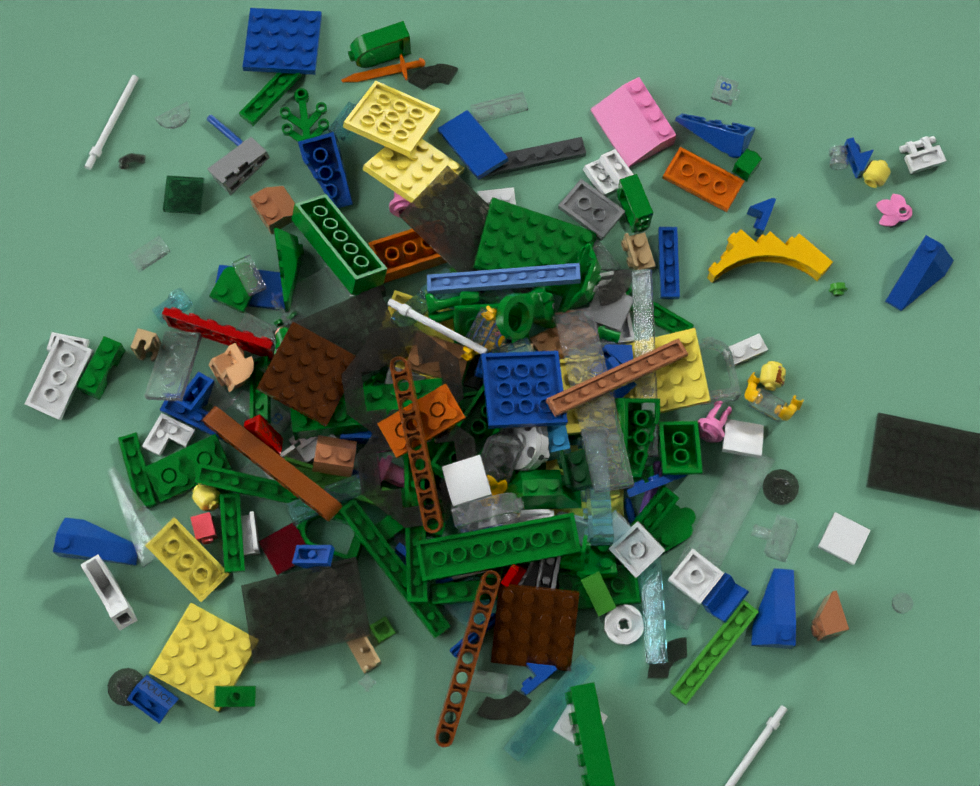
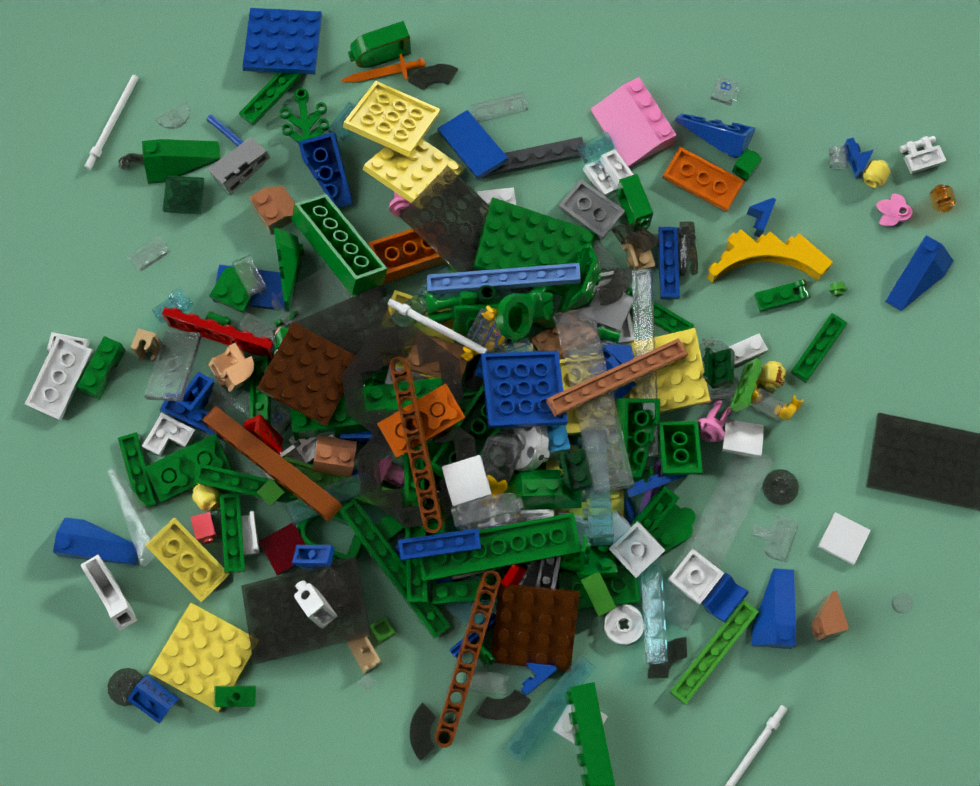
none -> green wedge [142,139,220,184]
none -> green pin [205,311,231,326]
none -> bright green tile [257,479,285,507]
none -> white torso [294,580,338,629]
none -> blue plate [398,528,481,561]
none -> clear smoke tile [410,703,436,761]
none -> dark green cone [477,285,497,304]
none -> green pin [478,643,495,667]
none -> clear light blue plate [576,132,615,163]
none -> clear smoke tile [611,223,660,252]
none -> clear smoke piece [677,221,698,276]
none -> dark green bracket [703,347,735,389]
none -> bright green plate [730,358,763,413]
none -> green plate [754,279,811,312]
none -> green tile [790,313,848,383]
none -> clear orange head [929,184,956,213]

